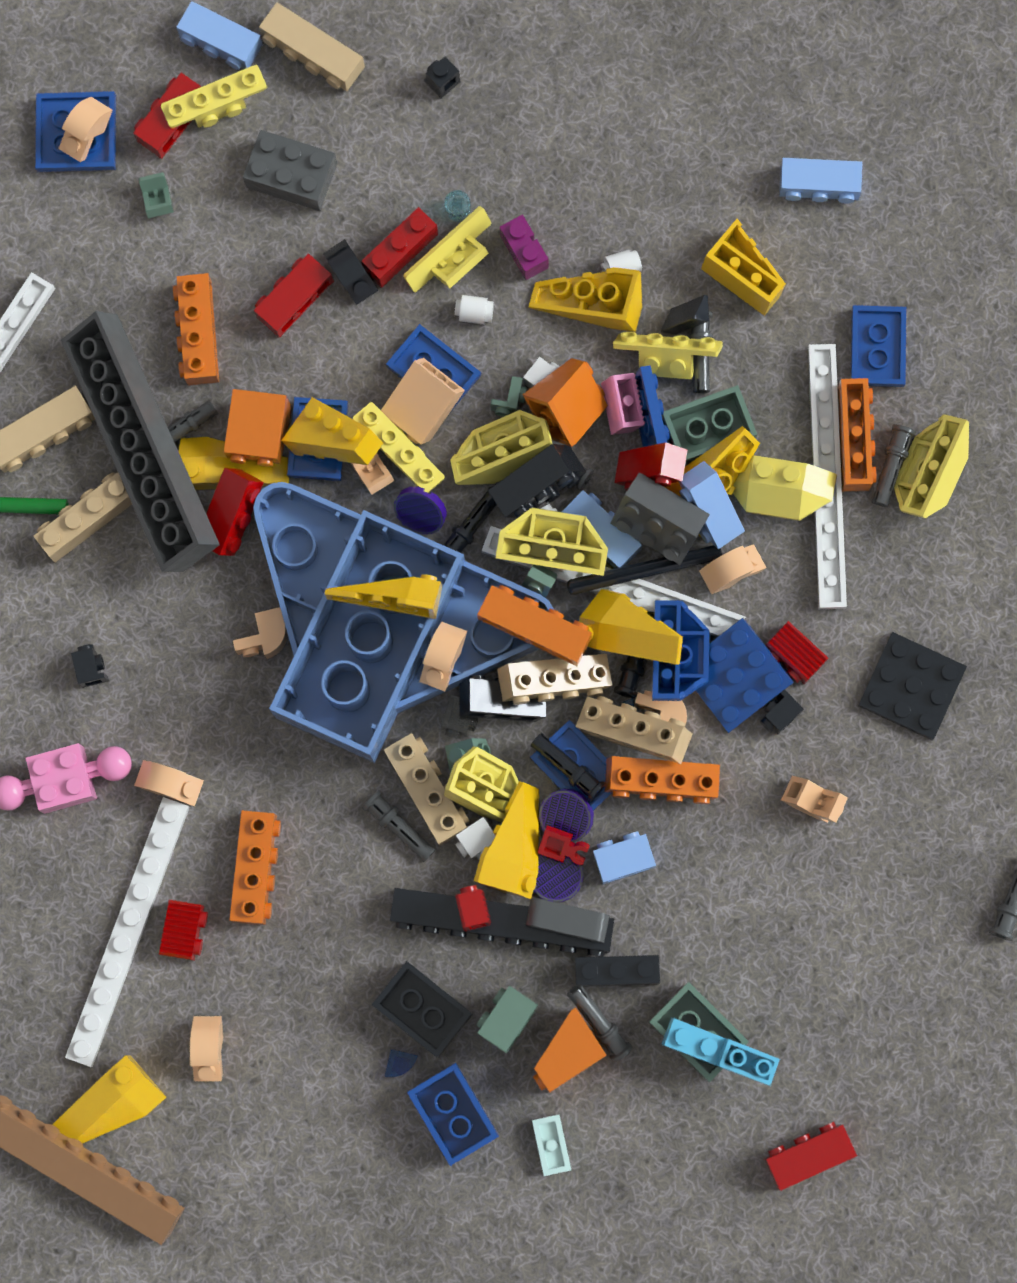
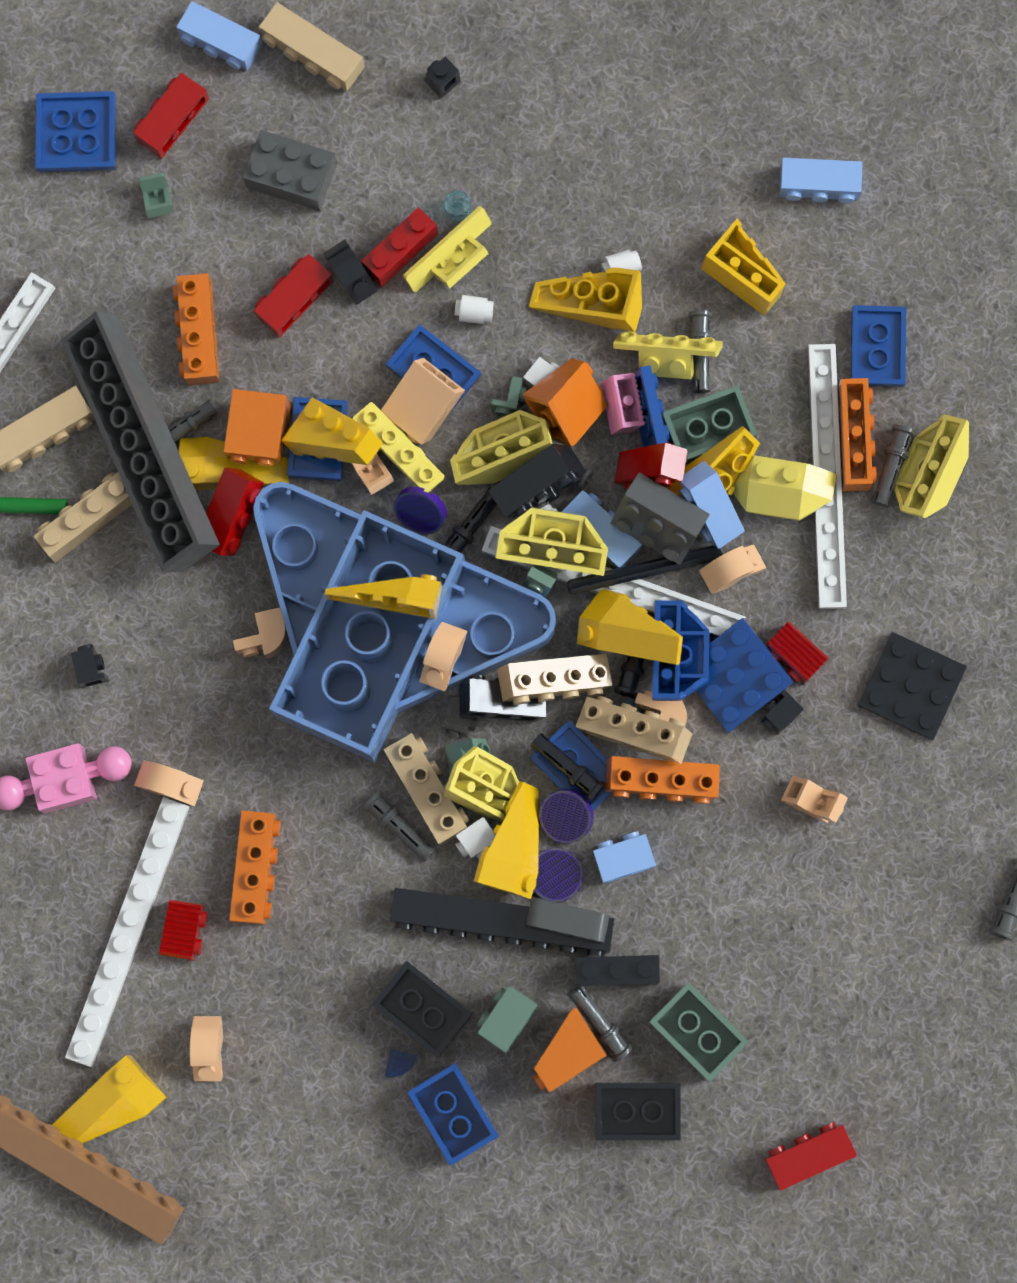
light nougat brick [59,97,113,162] -> none
light yellow bracket [161,65,267,128] -> none
red brick [455,885,491,931] -> none
orange brick [477,585,592,666] -> none
magenta piece [499,214,549,281] -> none
light aqua plate [532,1114,571,1176] -> none
red plate [537,825,590,865] -> none
black slope [661,295,709,334] -> none
medium azure slope [661,1018,780,1086] -> none
none -> black brick [595,1083,681,1140]

